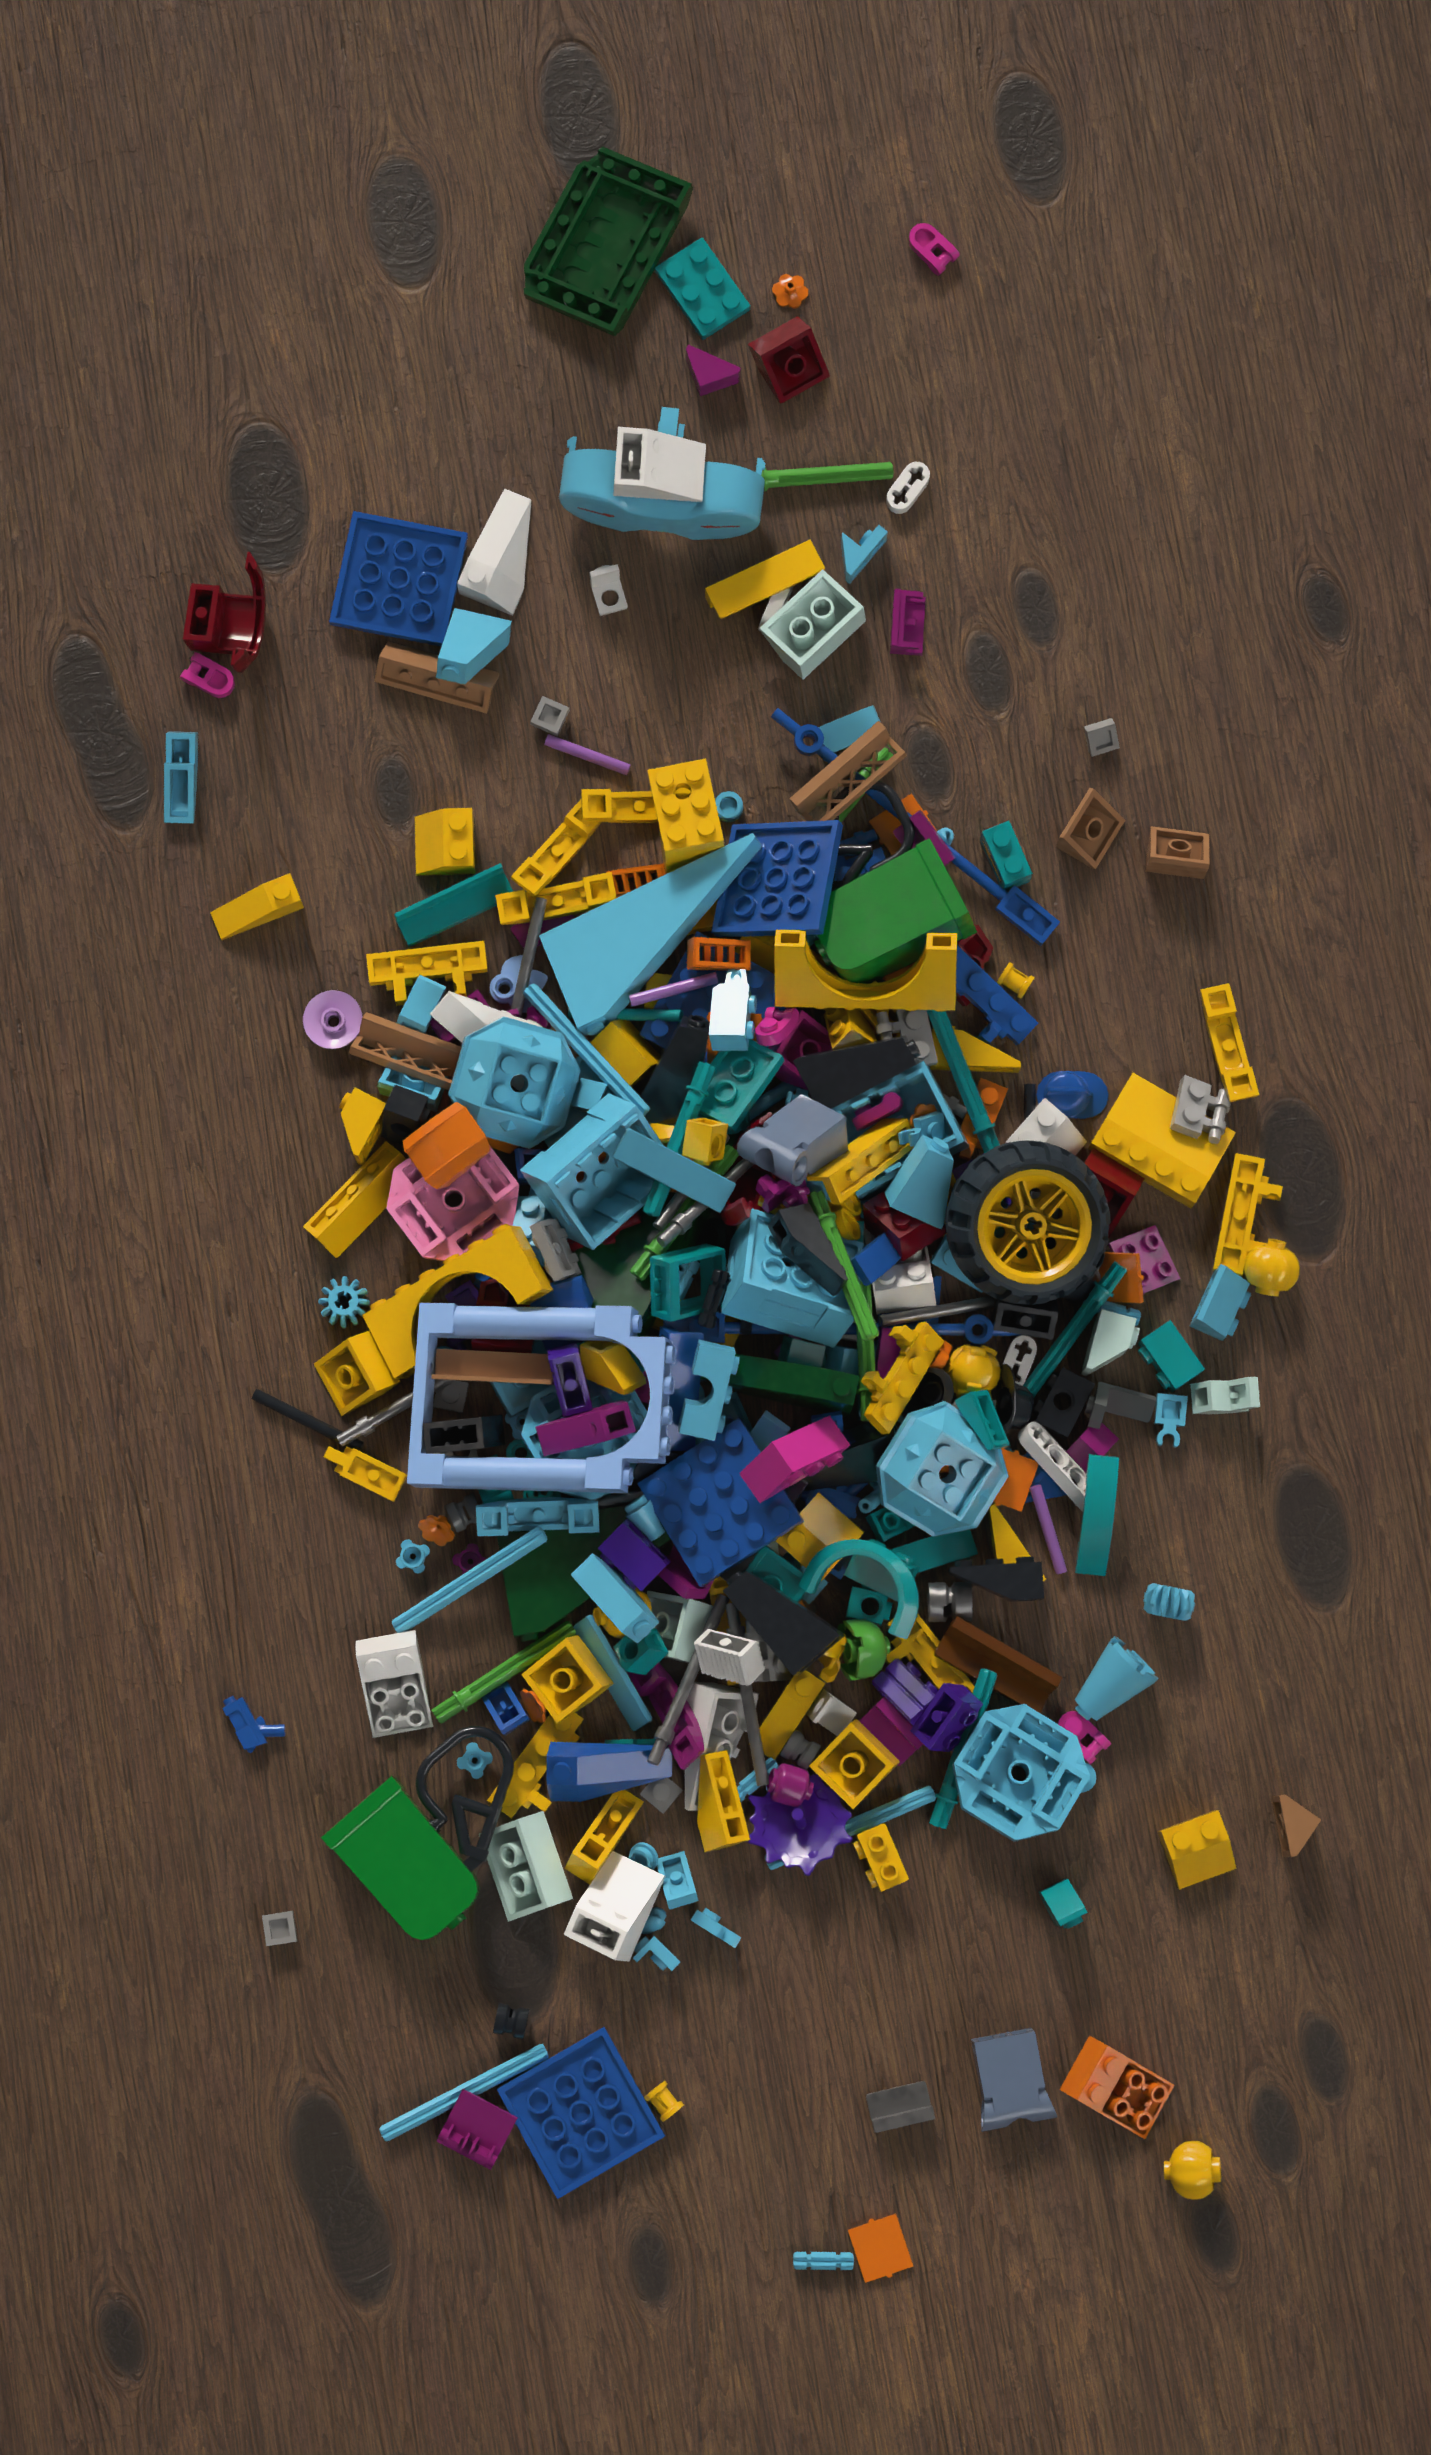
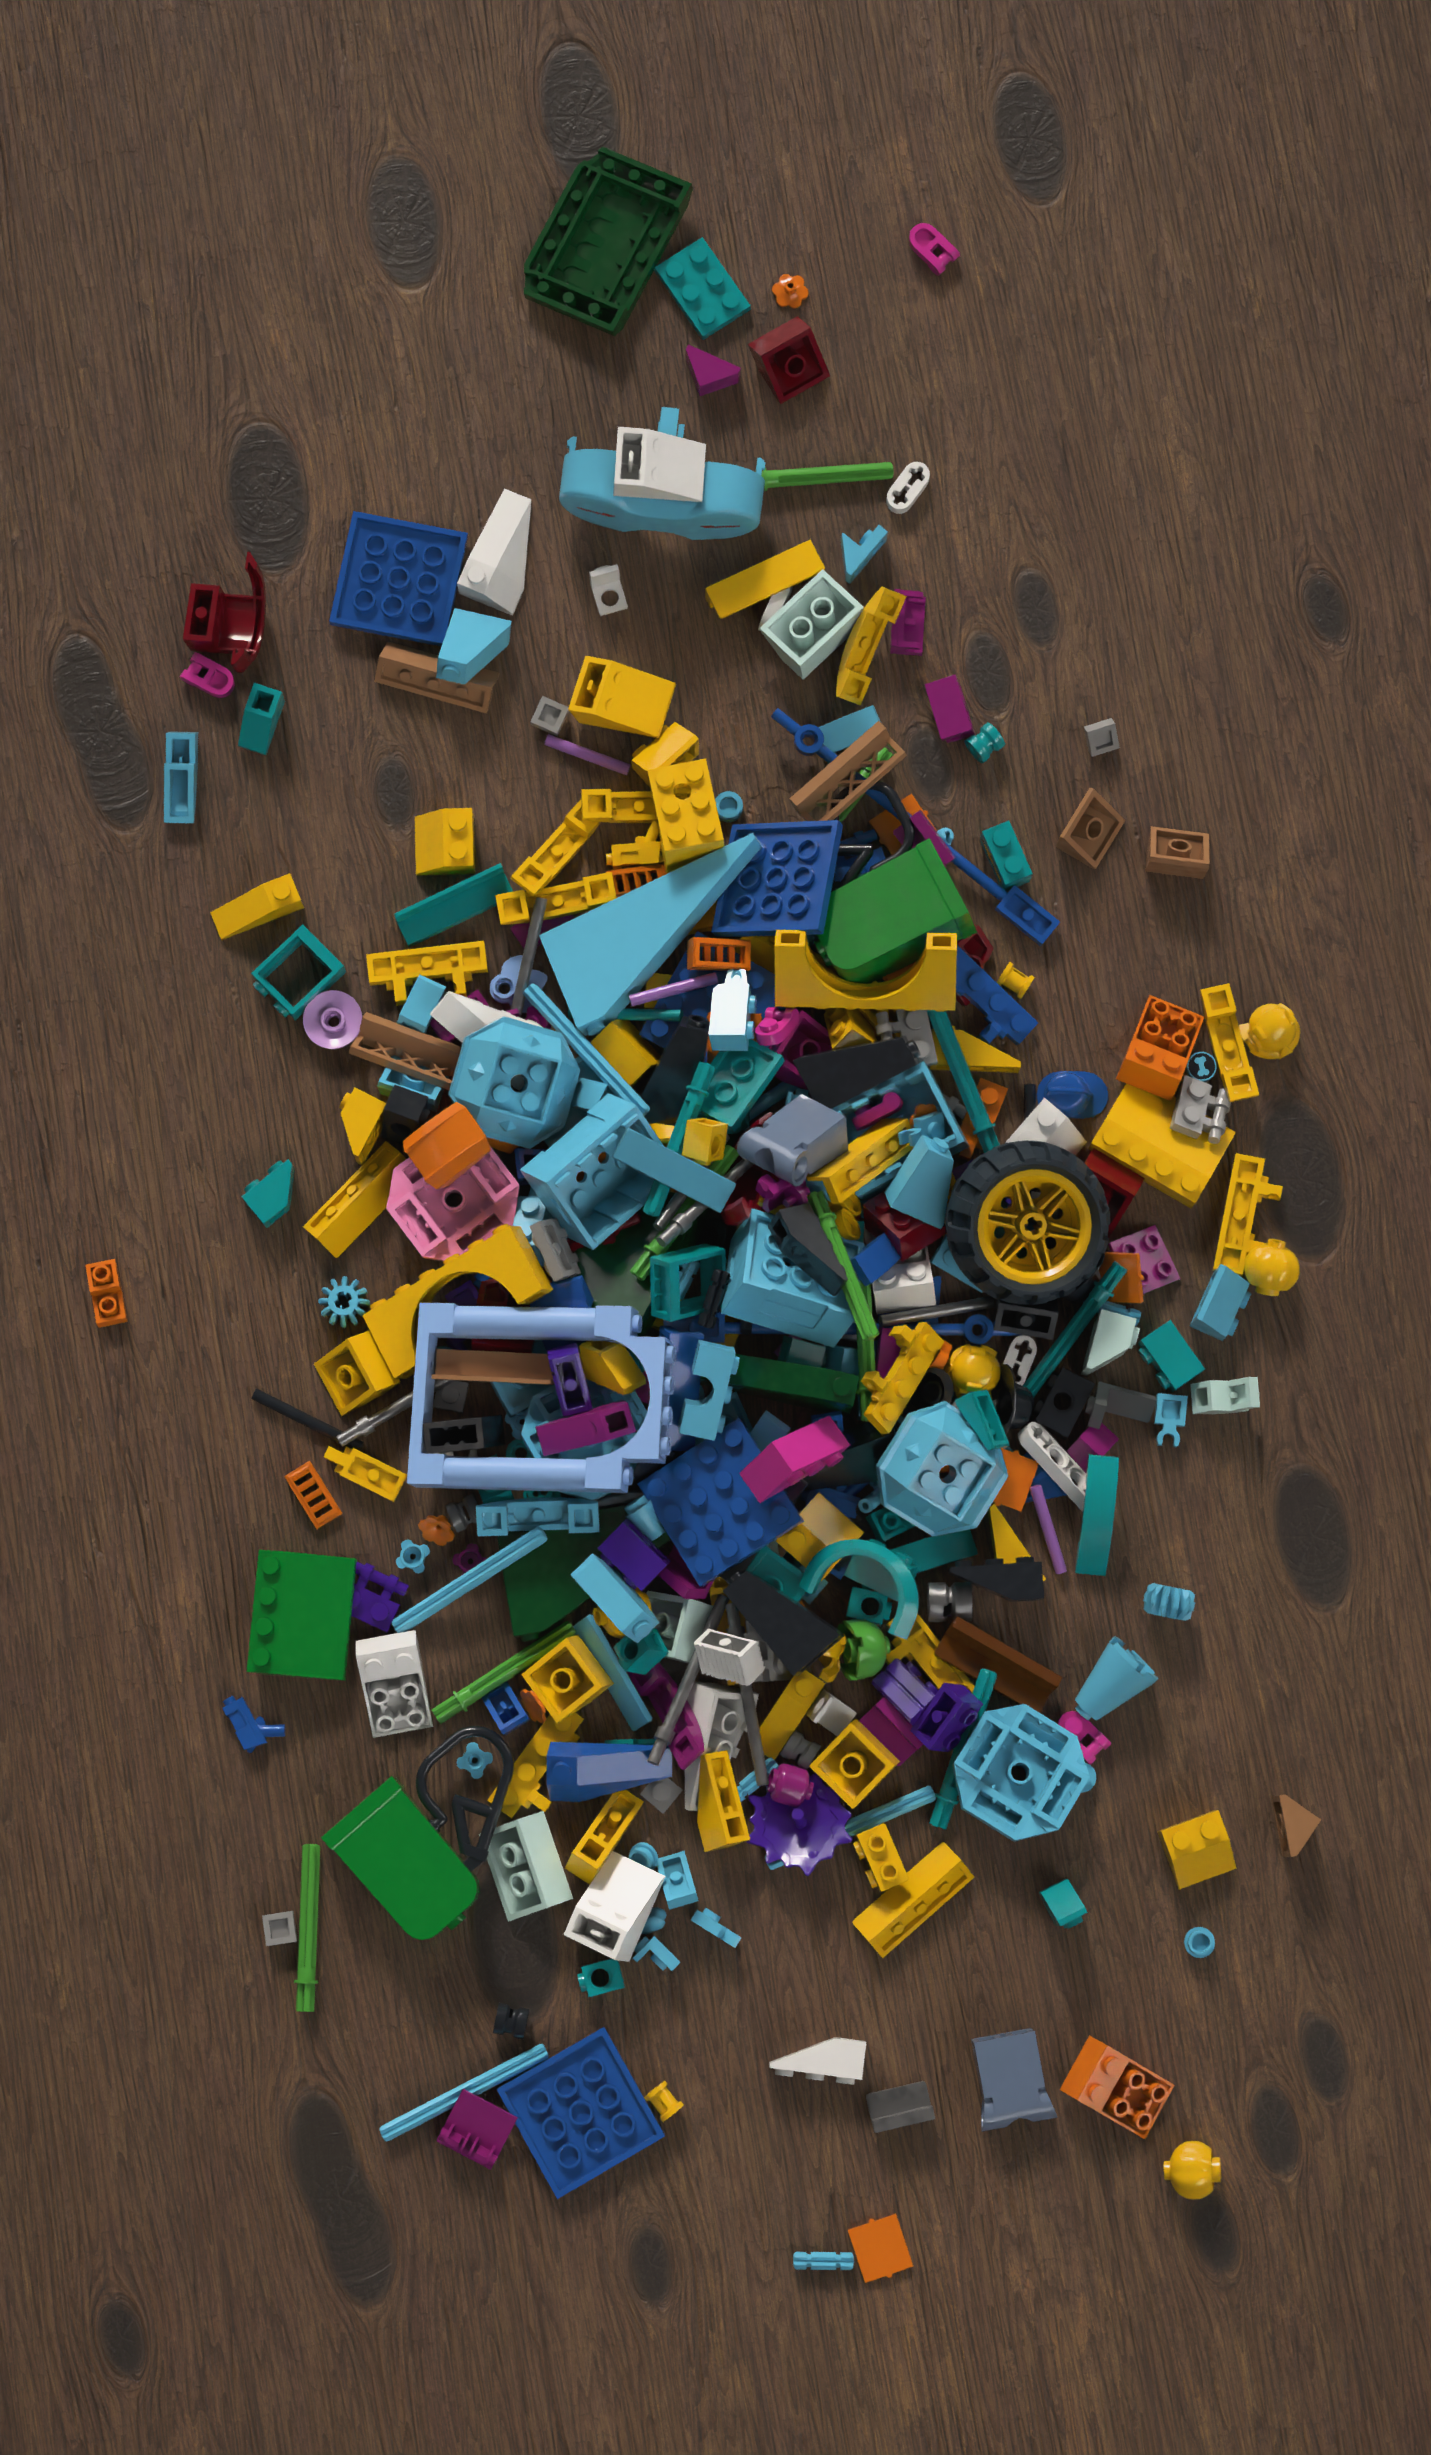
none -> orange slope [85,1259,128,1328]
none -> teal slope [238,683,285,755]
none -> teal slope [241,1159,295,1228]
none -> green slope [246,1550,357,1681]
none -> teal window [251,924,346,1021]
none -> orange slope [284,1461,343,1530]
none -> bright green axle [294,1844,320,2012]
none -> dark purple plate [351,1562,409,1633]
none -> yellow slope [568,656,676,738]
none -> teal brick [577,1958,625,1997]
none -> yellow piece [606,820,663,869]
none -> yellow slope [631,722,699,788]
none -> white slope [769,2037,866,2085]
none -> yellow slope [836,586,907,706]
none -> yellow panel [852,1842,974,1958]
none -> magenta hinge [924,675,975,743]
none -> teal wheel [964,722,1006,764]
none -> orange slope [1116,995,1204,1101]
none -> medium azure plate [1184,1927,1215,1958]
none -> tile [1186,1052,1217,1082]
none -> yellow helmet [1239,1003,1300,1060]

